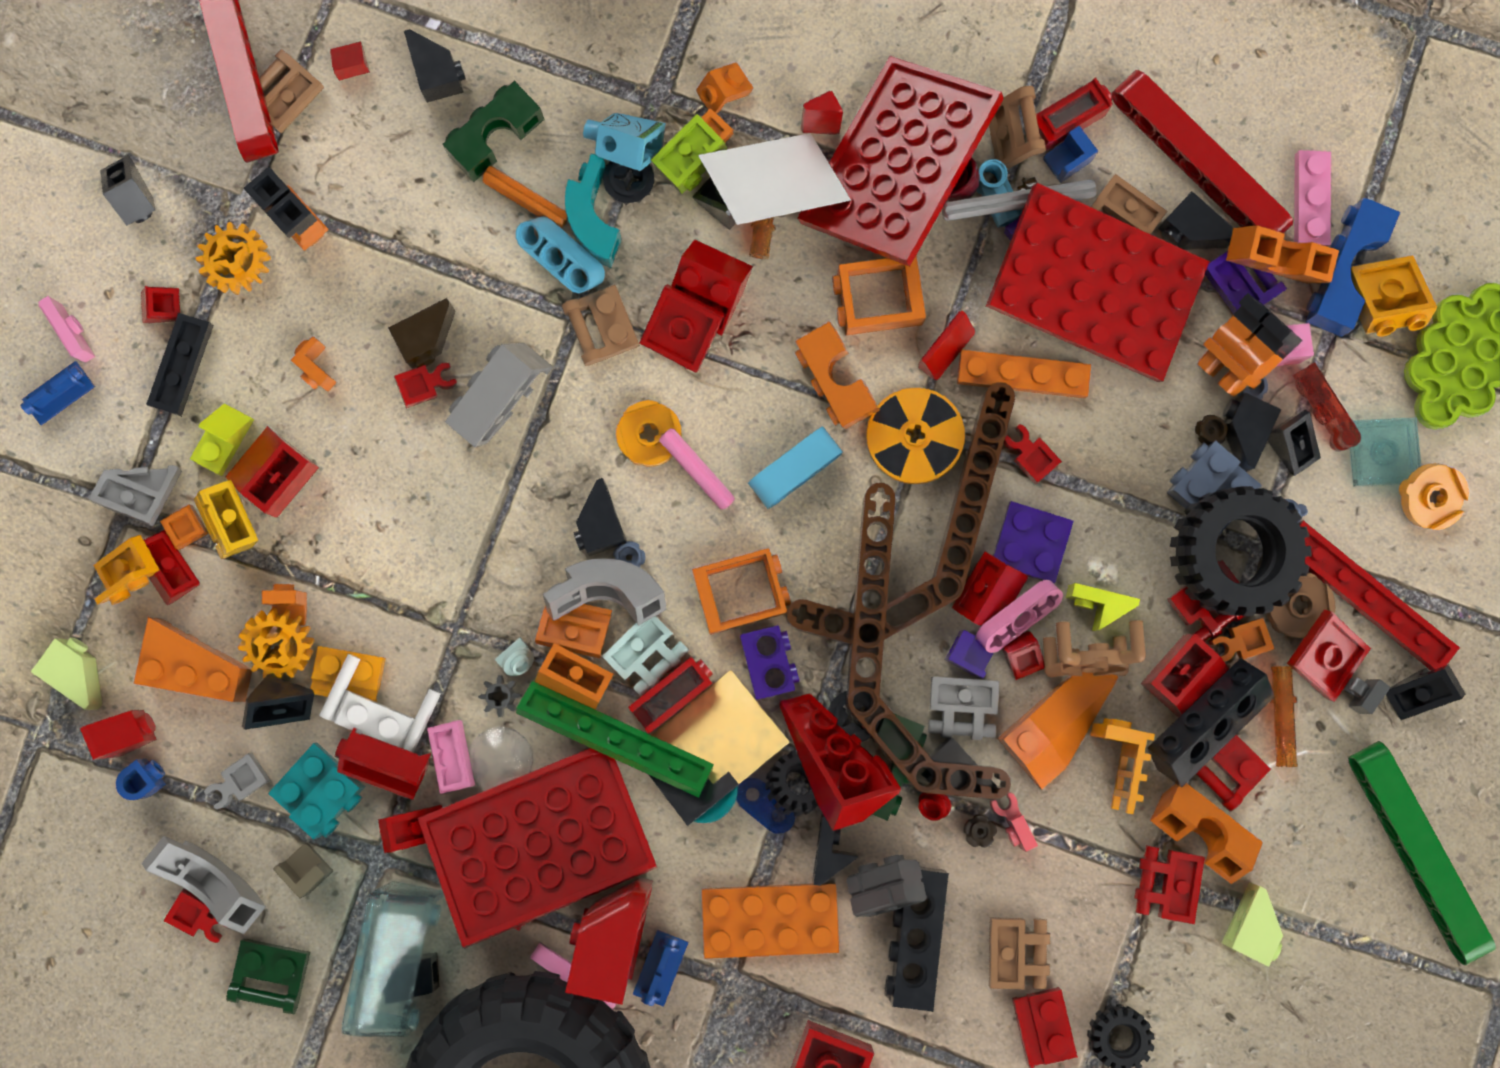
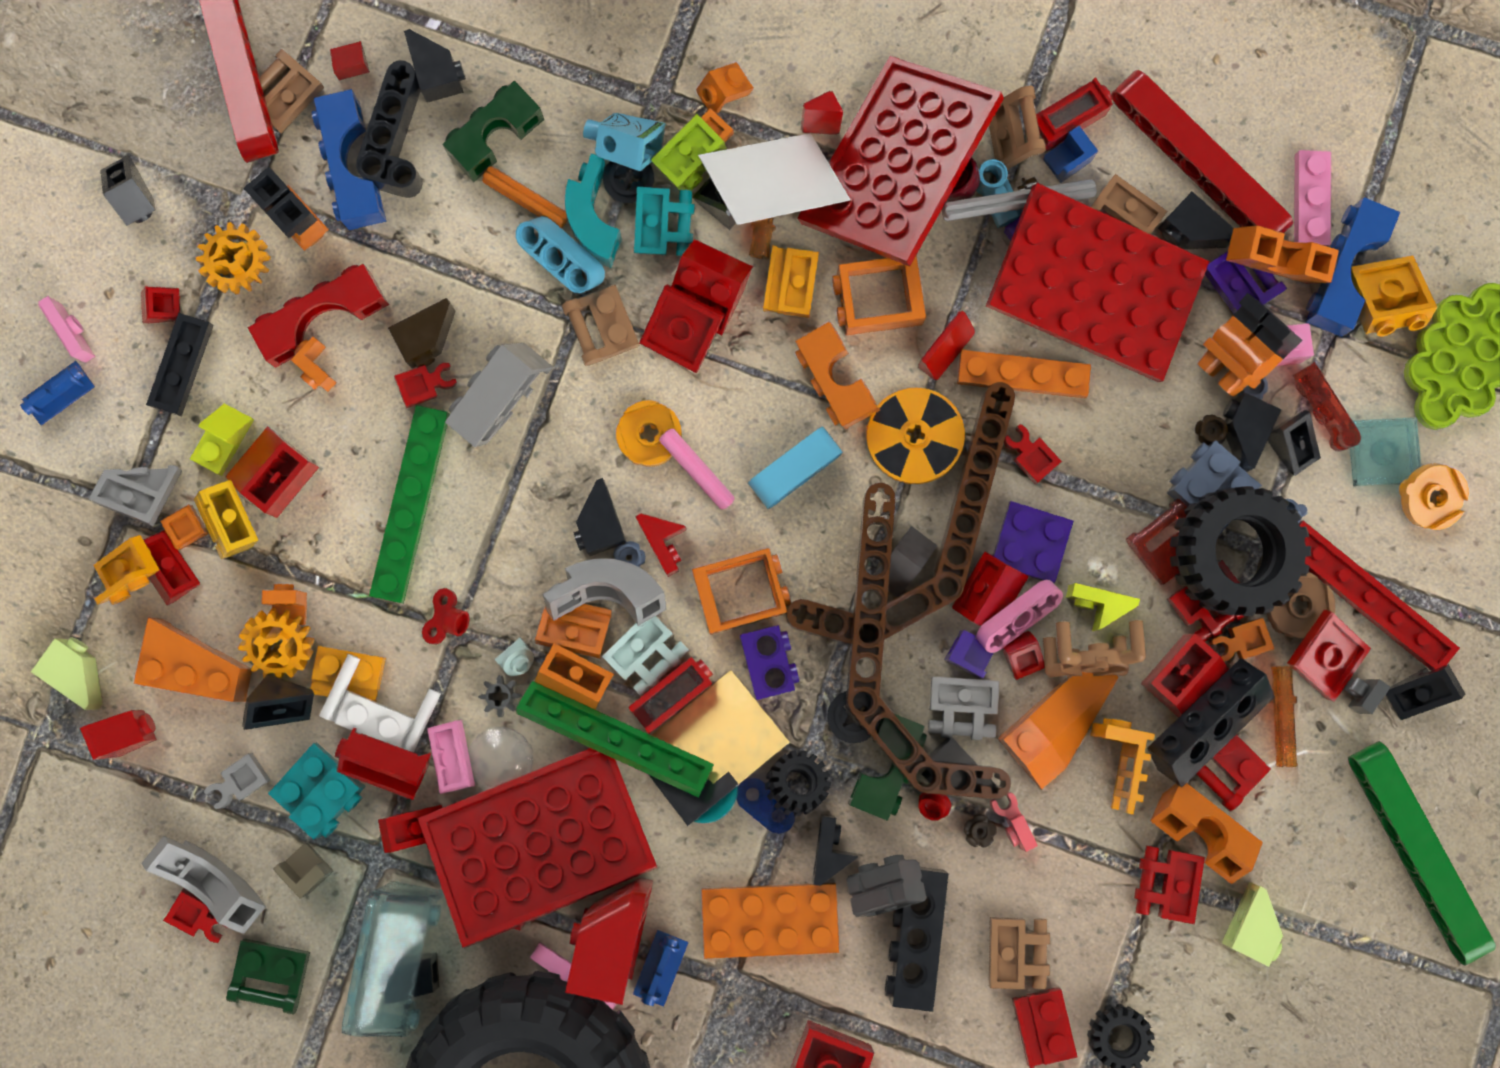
blue plate [116,758,166,800] -> none
red wedge [779,693,901,831] -> none
none -> red arch [247,264,389,368]
none -> blue arch [312,89,387,230]
none -> black beam [356,60,423,198]
none -> green plate [369,405,450,604]
none -> red piece [422,588,470,645]
none -> teal plate [634,187,695,256]
none -> red slope [635,513,687,577]
none -> light orange plate [763,245,819,318]
none -> flat silver slope [874,526,938,598]
none -> clear red plate [1126,498,1187,585]

